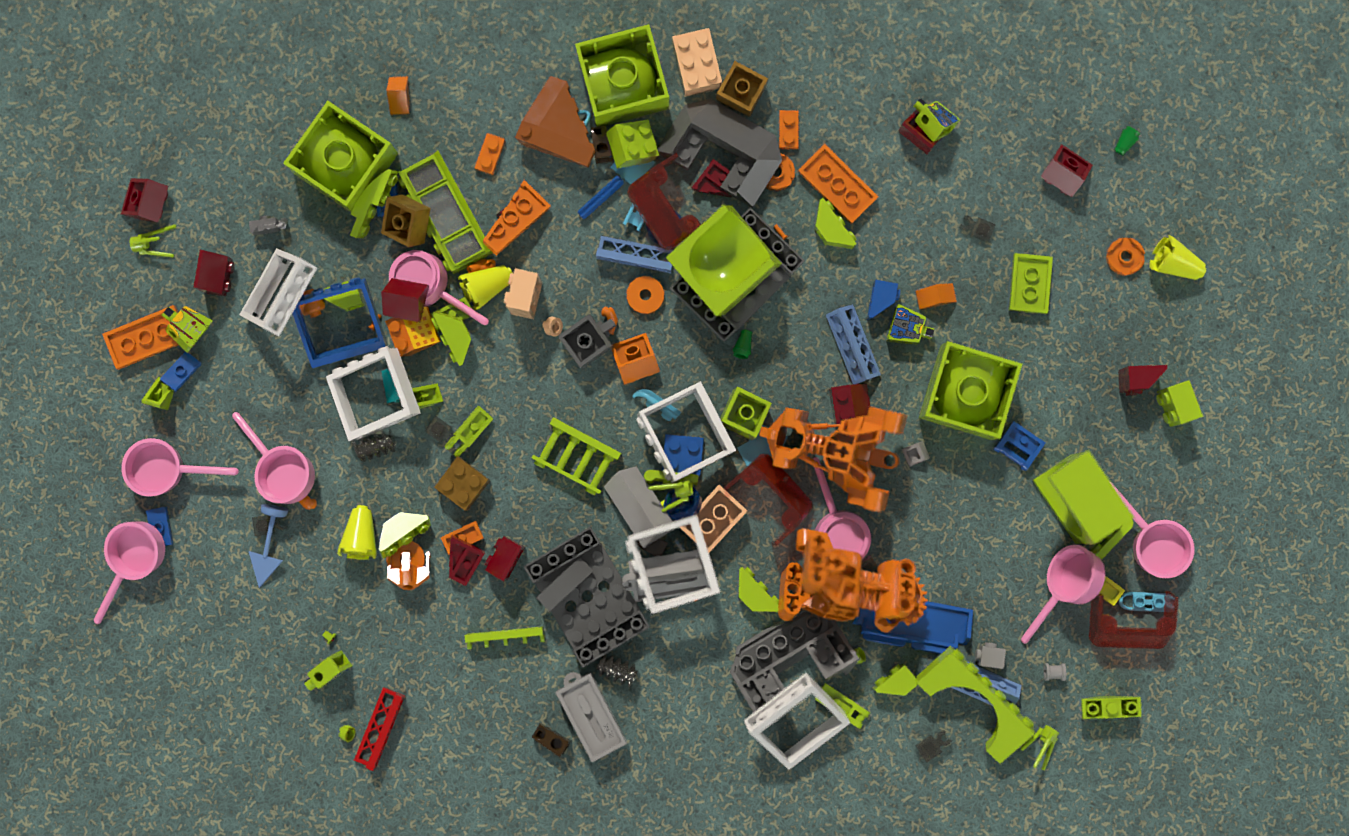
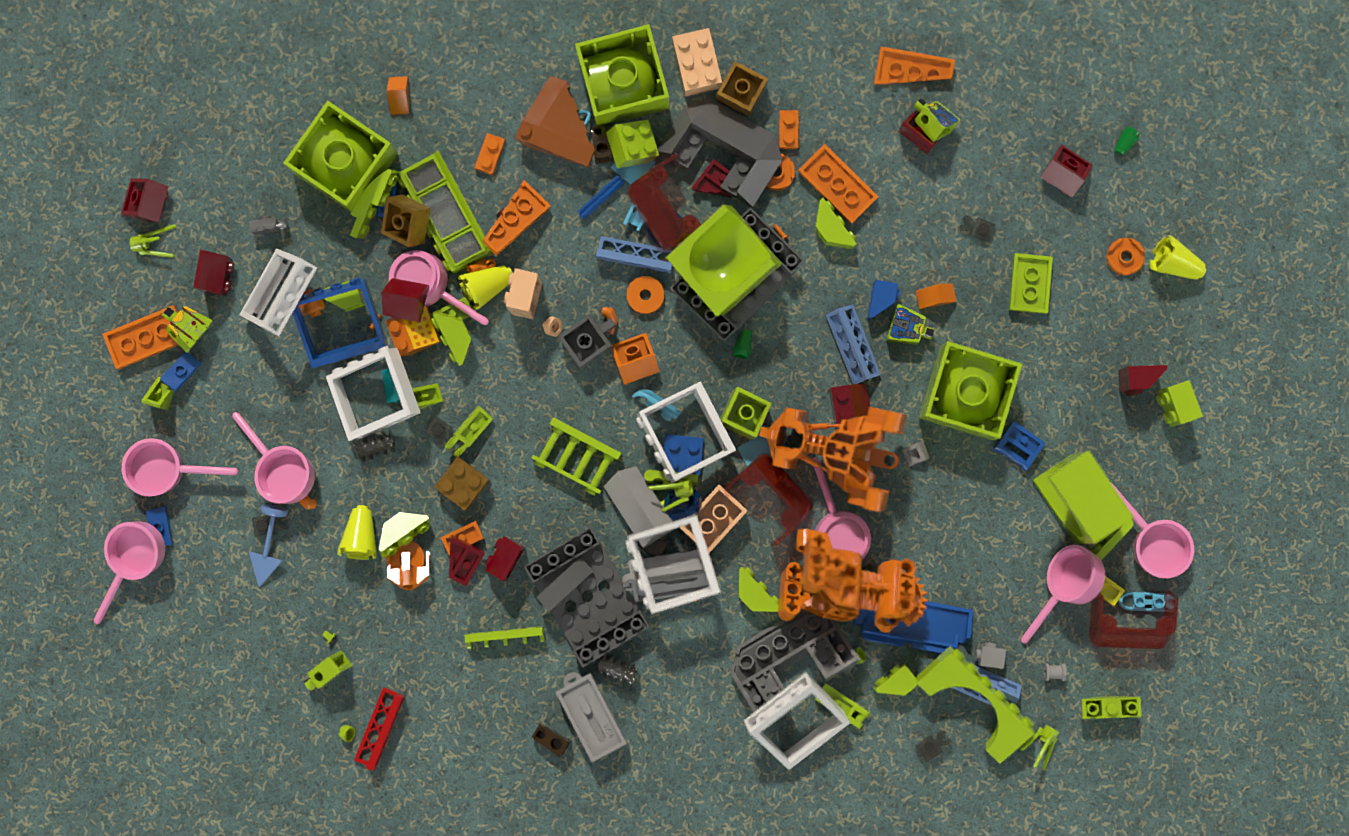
none -> orange wing [873,46,955,85]

